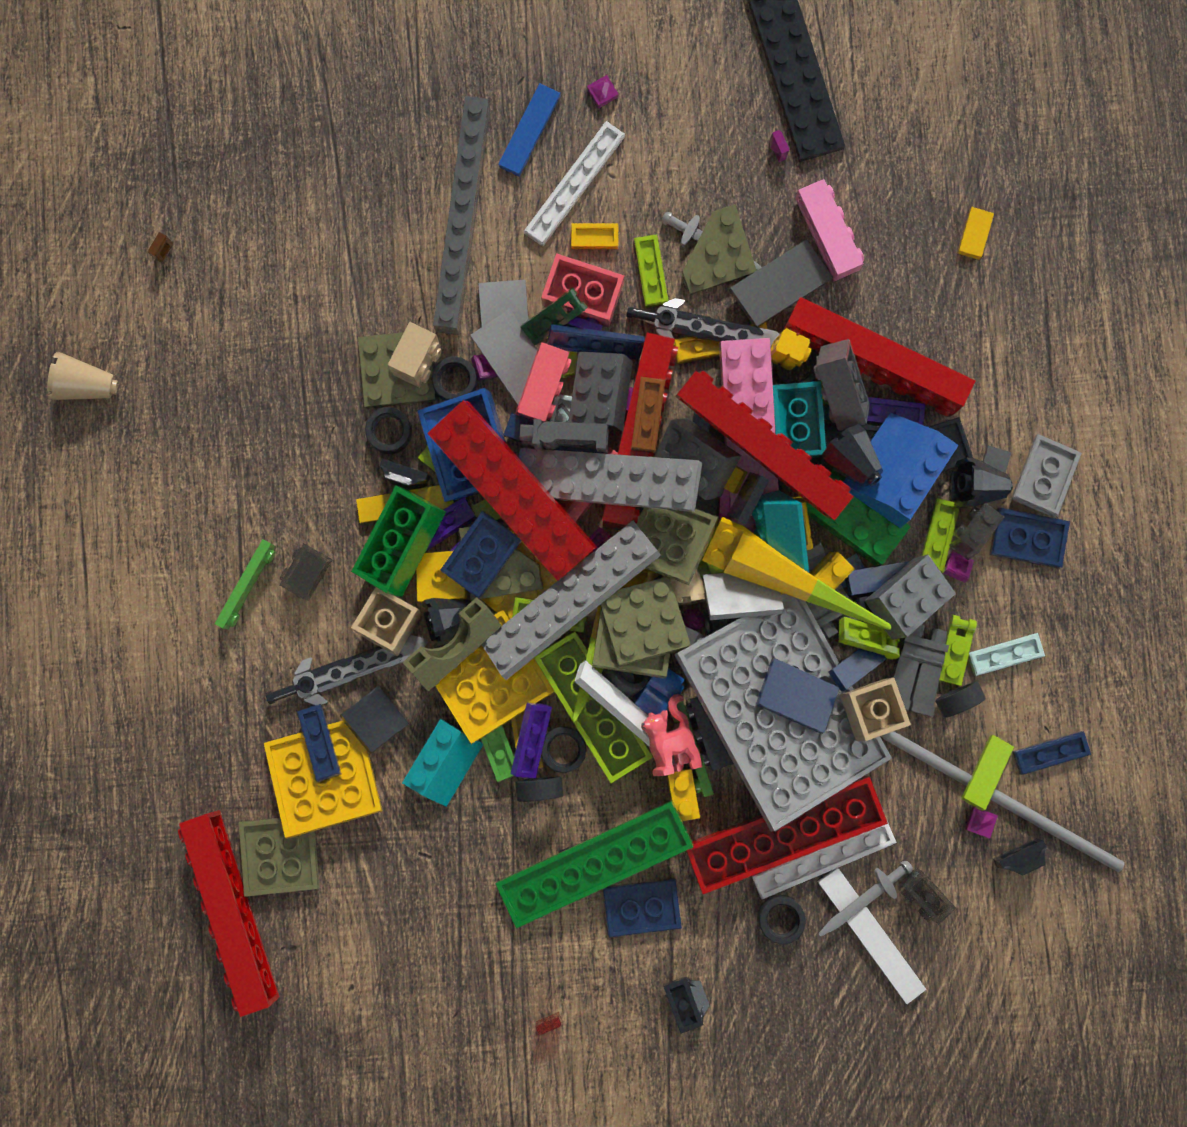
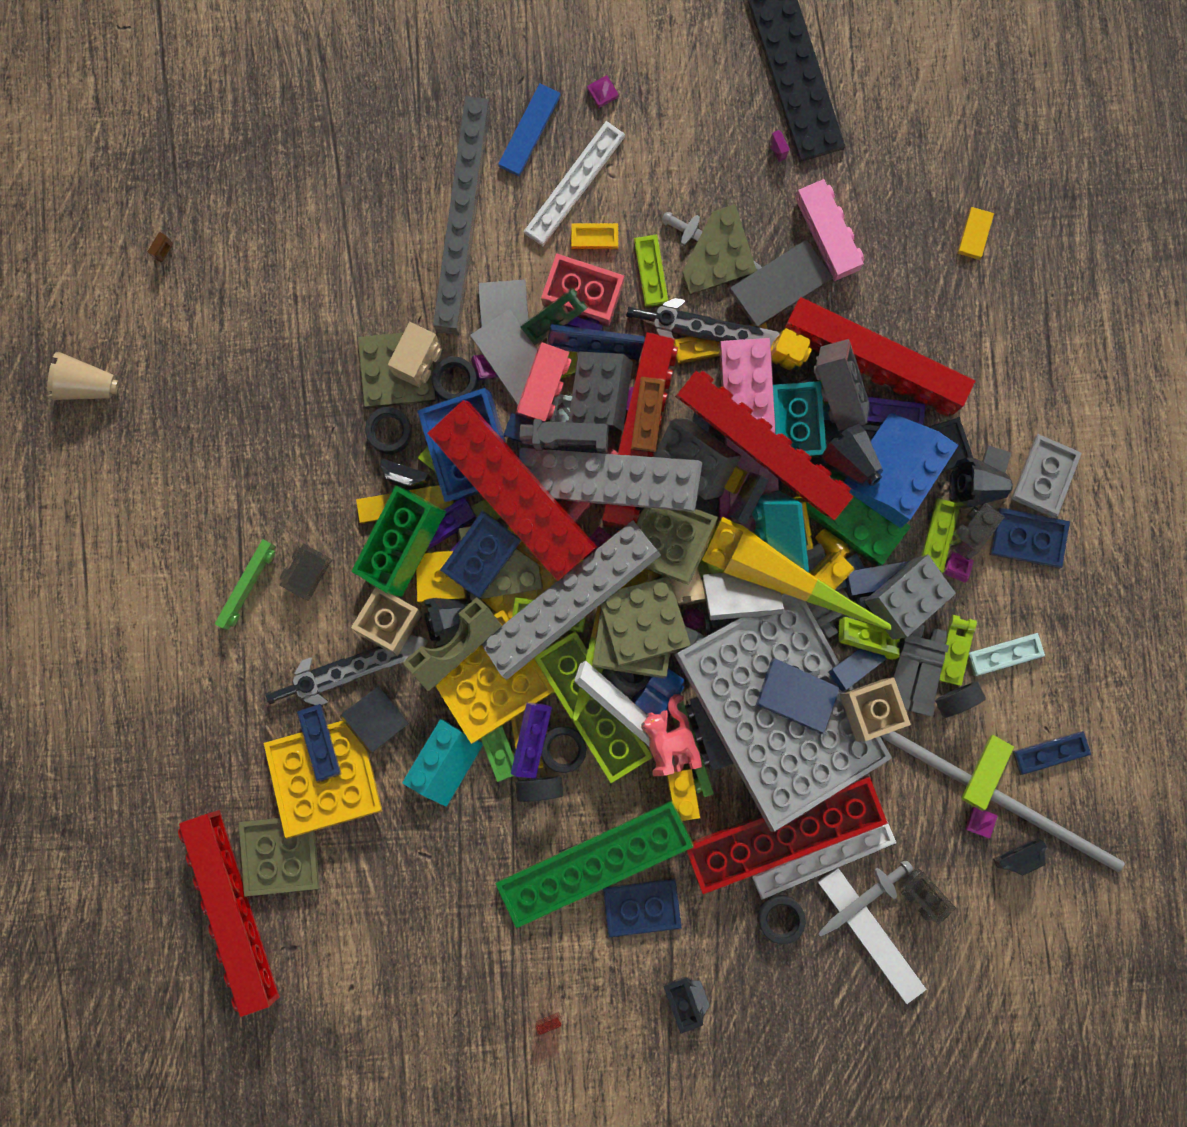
none -> yellow cone [815,528,851,558]

